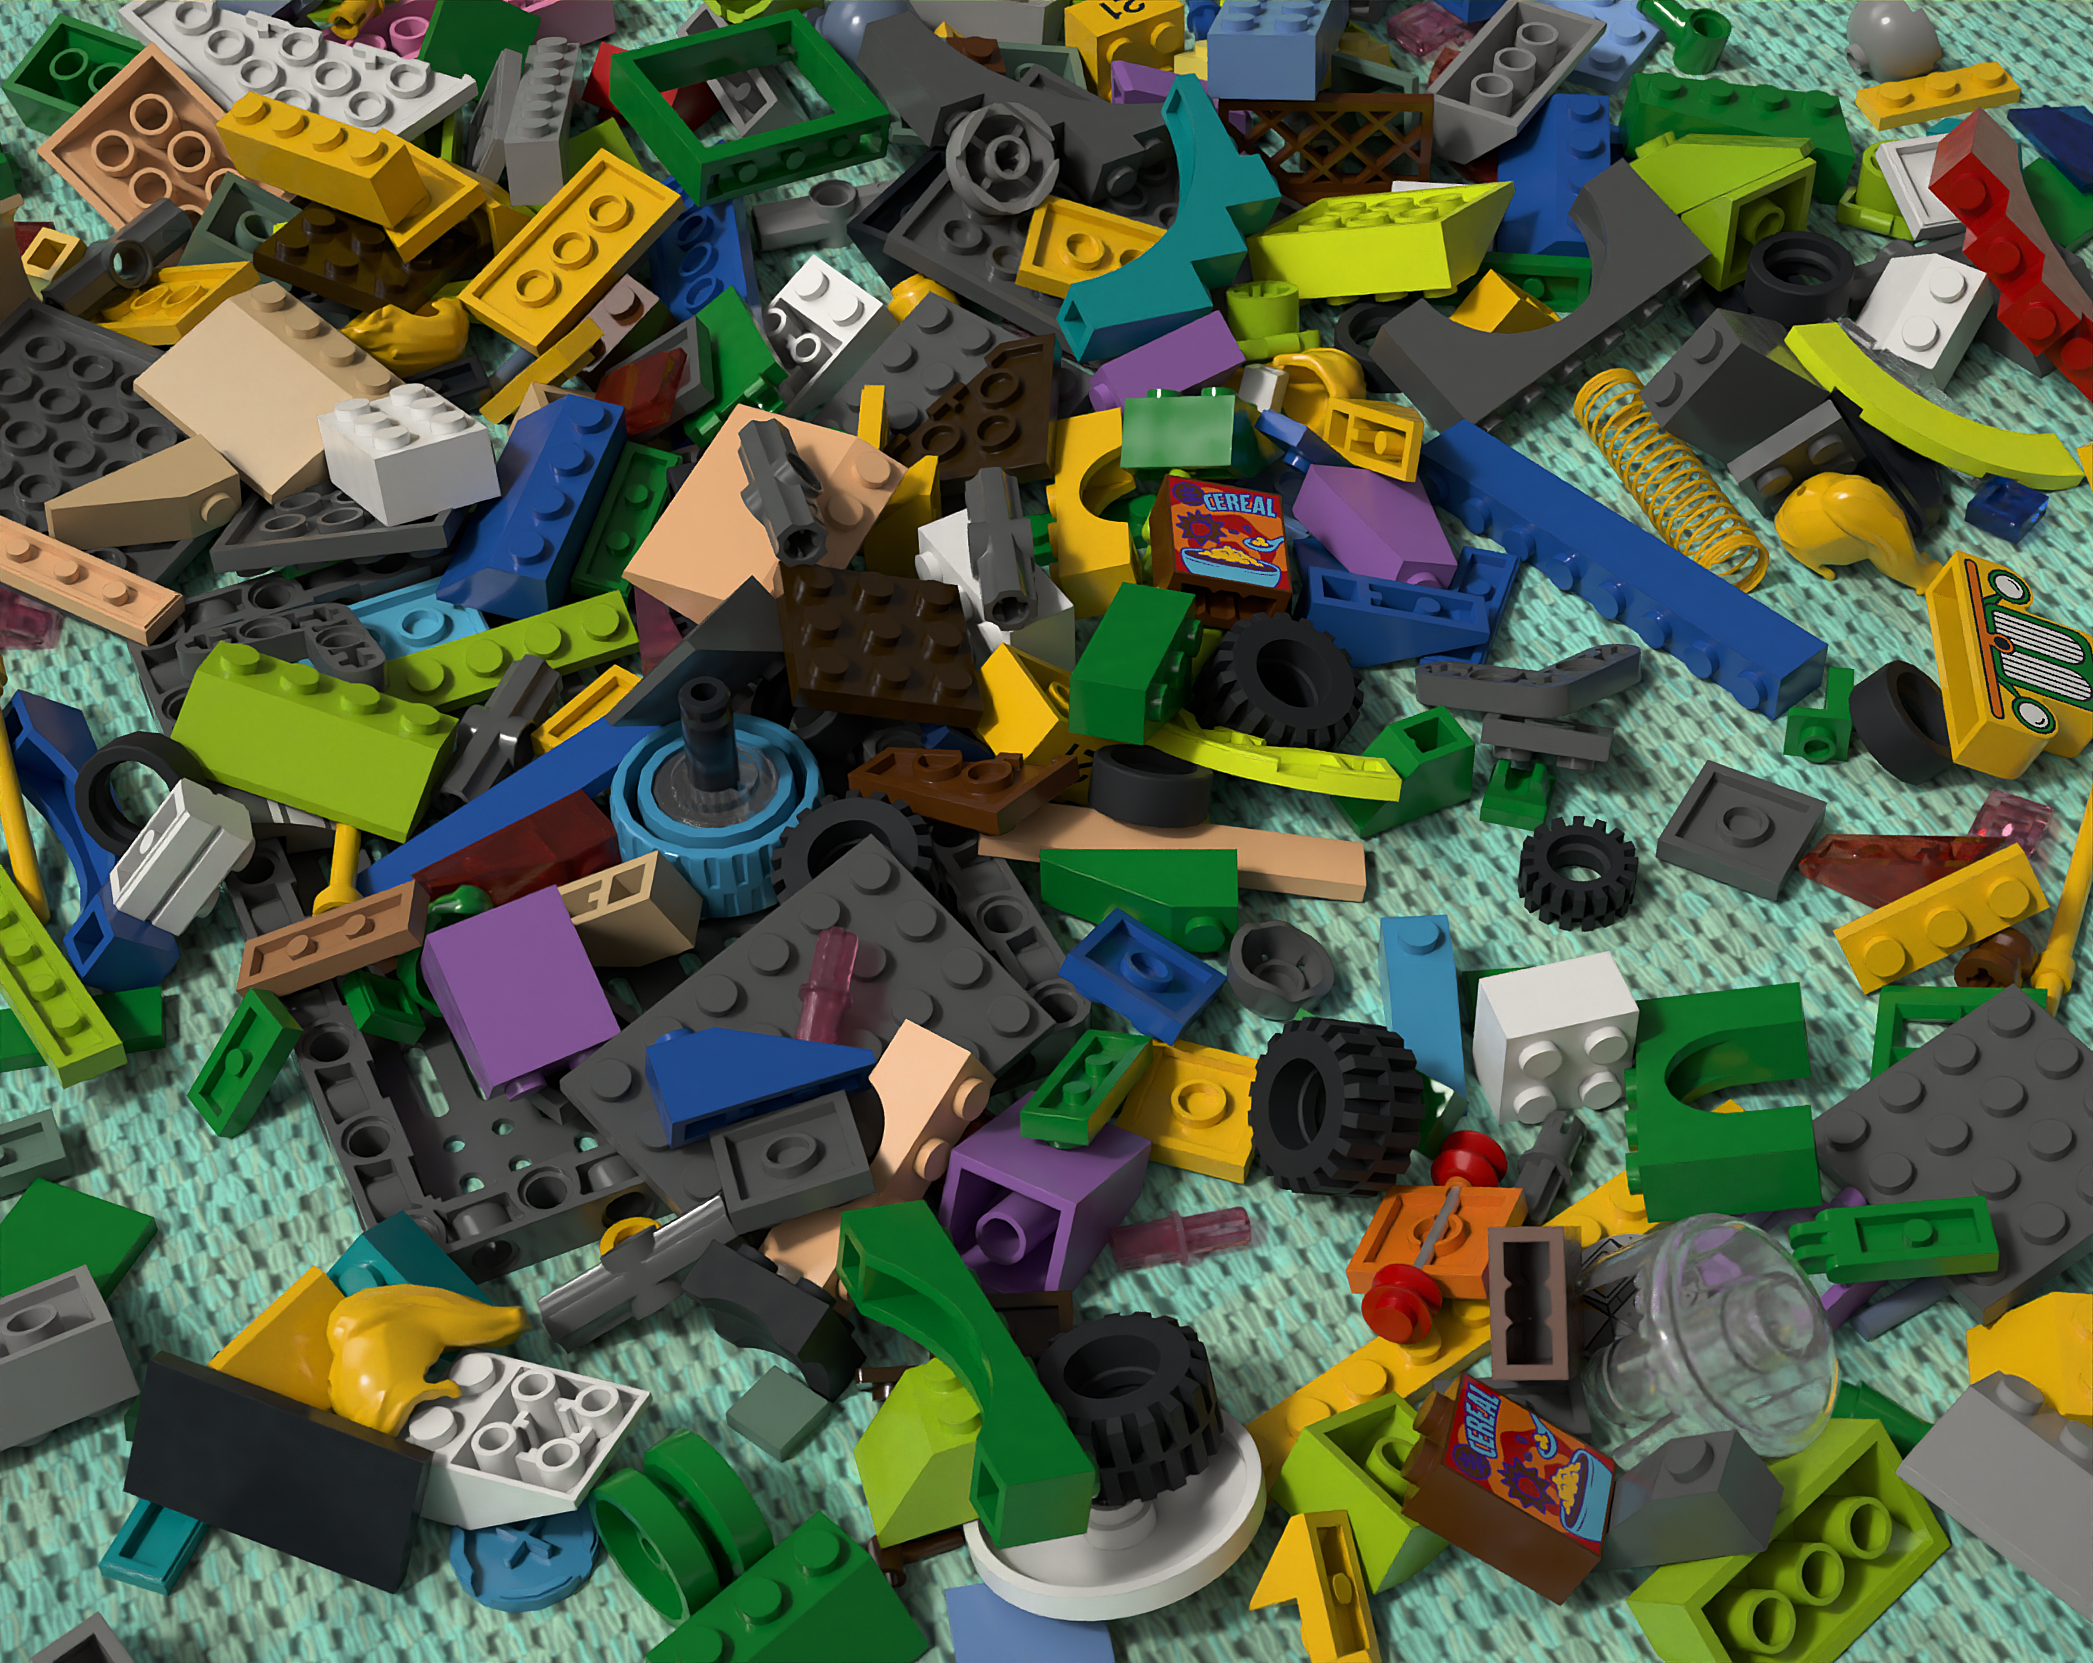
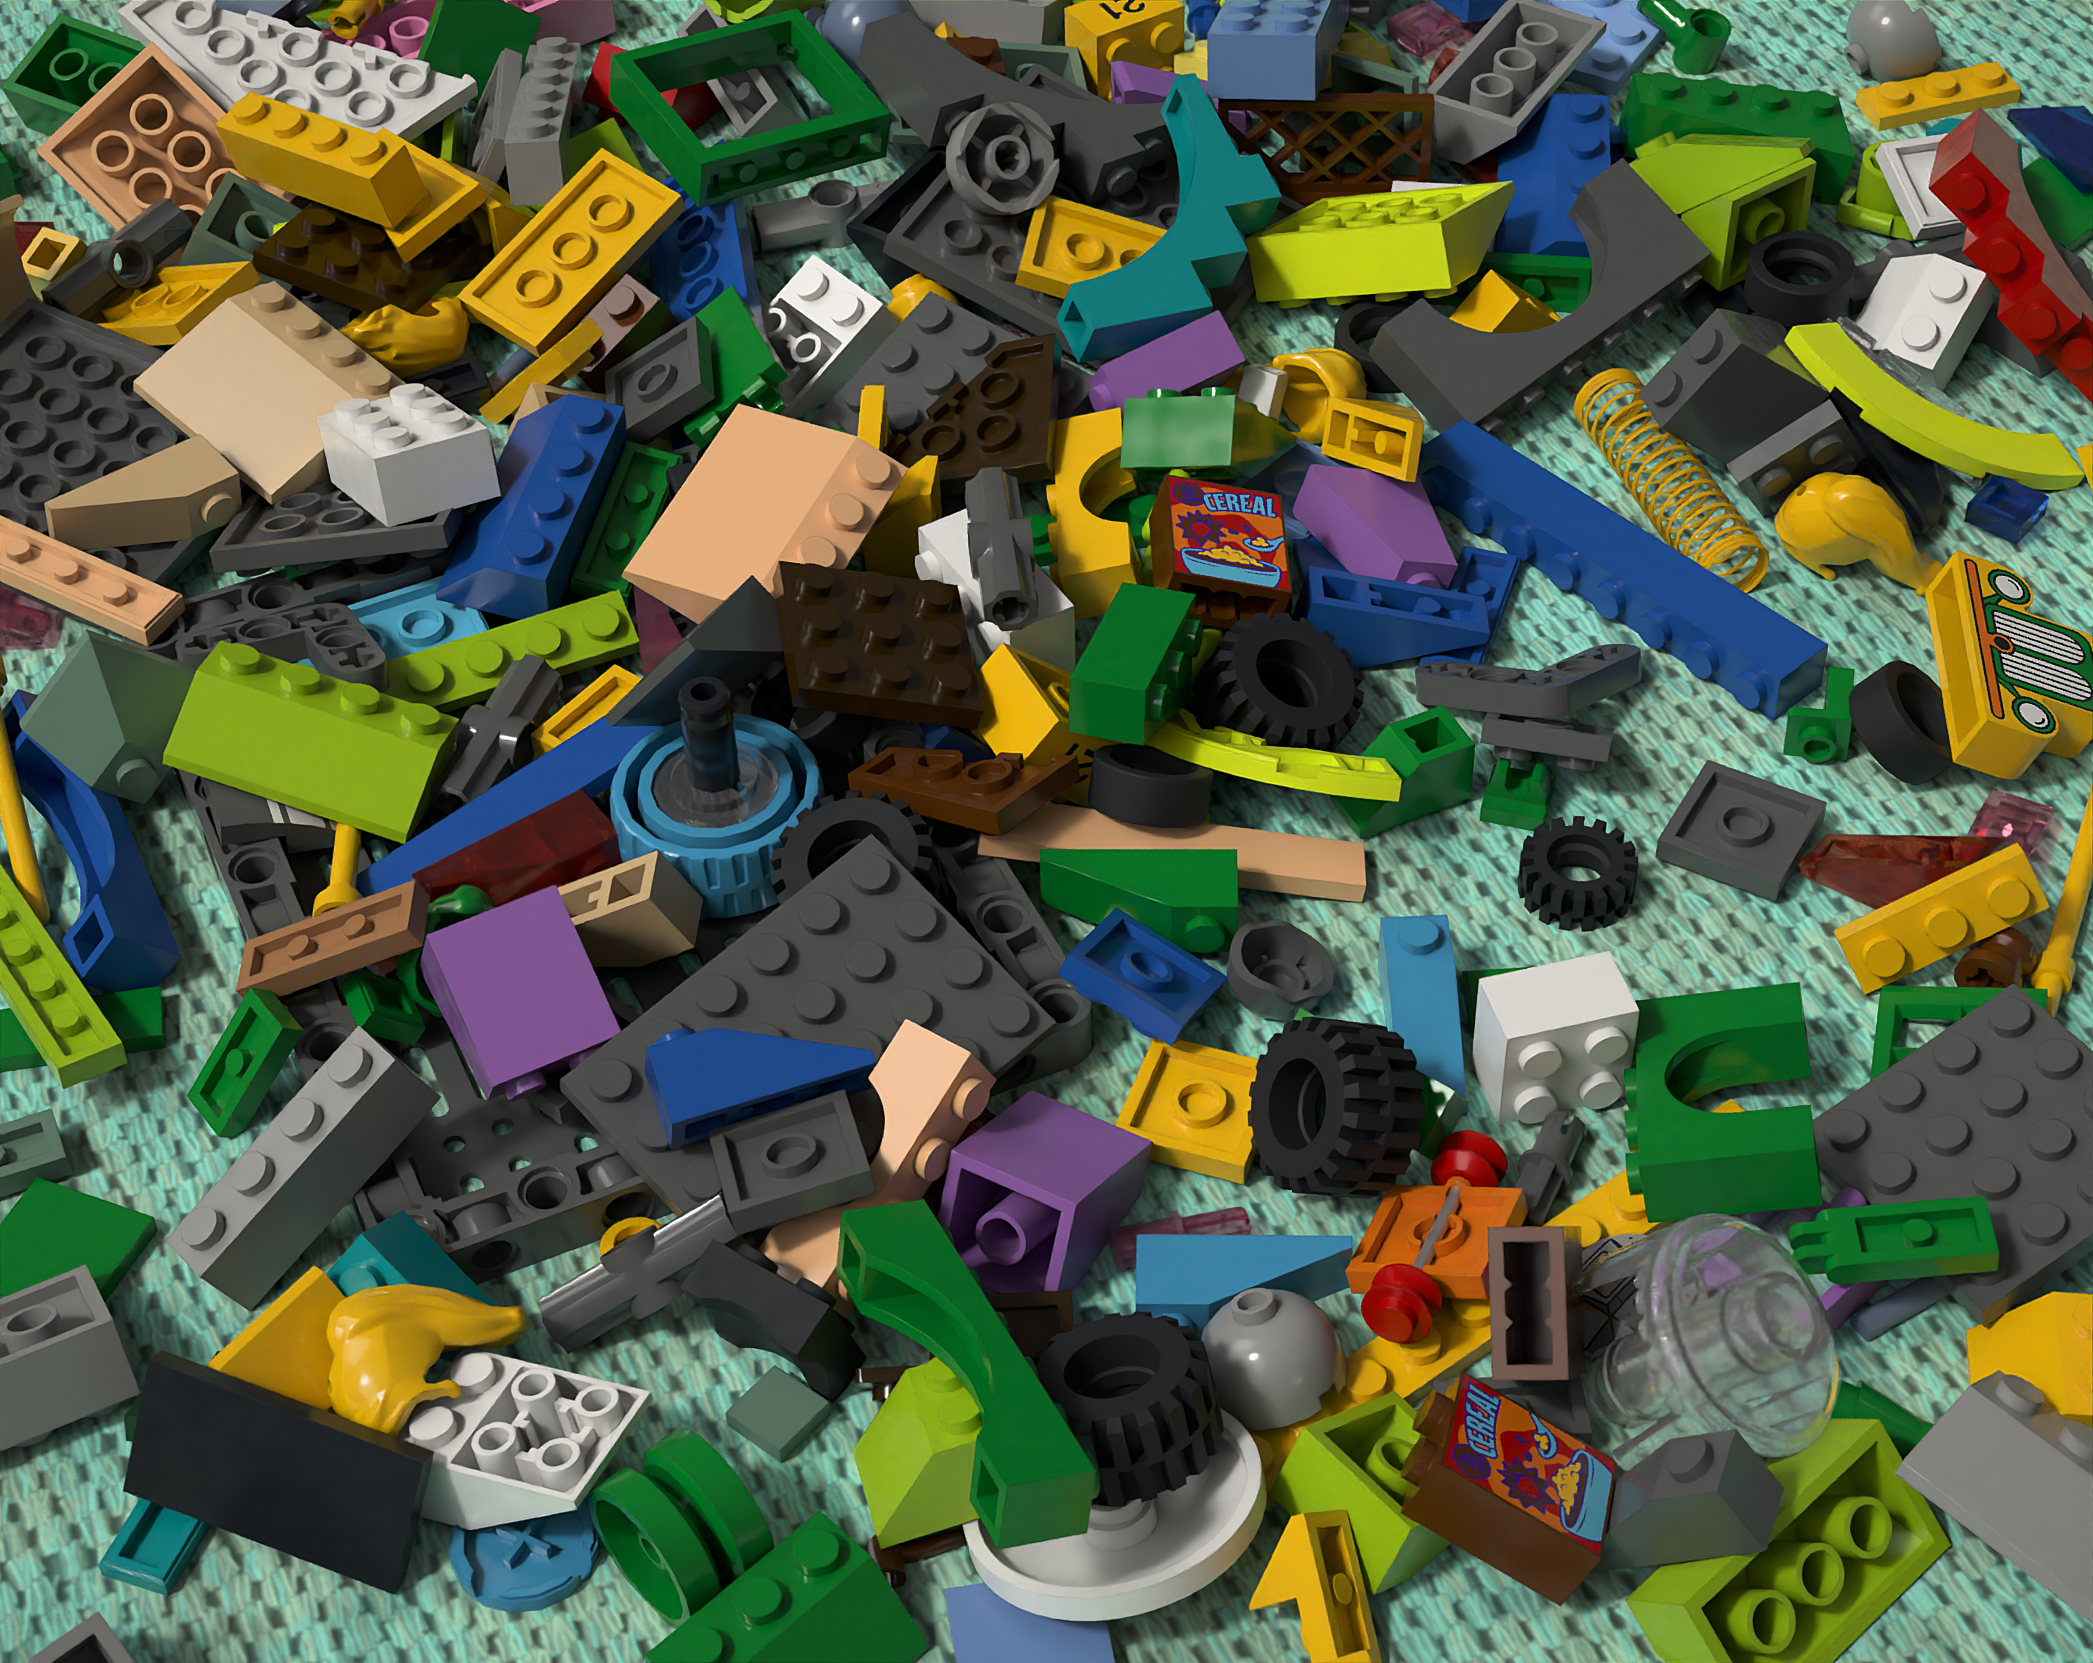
black tyre [74,731,208,858] -> none
white brick [110,778,255,936] -> none
clear red piece [594,347,688,437] -> none
dark grey piece [737,418,829,568] -> none
clear pink axle [795,927,859,1045] -> none
green plate [1020,1029,1153,1149] -> none
lime piece [1226,281,1322,365] -> none
blue plate [1254,409,1358,477] -> none
none -> sand green slope [19,629,195,805]
none -> light grey brick [165,1025,441,1311]
none -> dark azure slope [1136,1234,1353,1341]
none -> light grey cylinder [1201,1288,1348,1430]

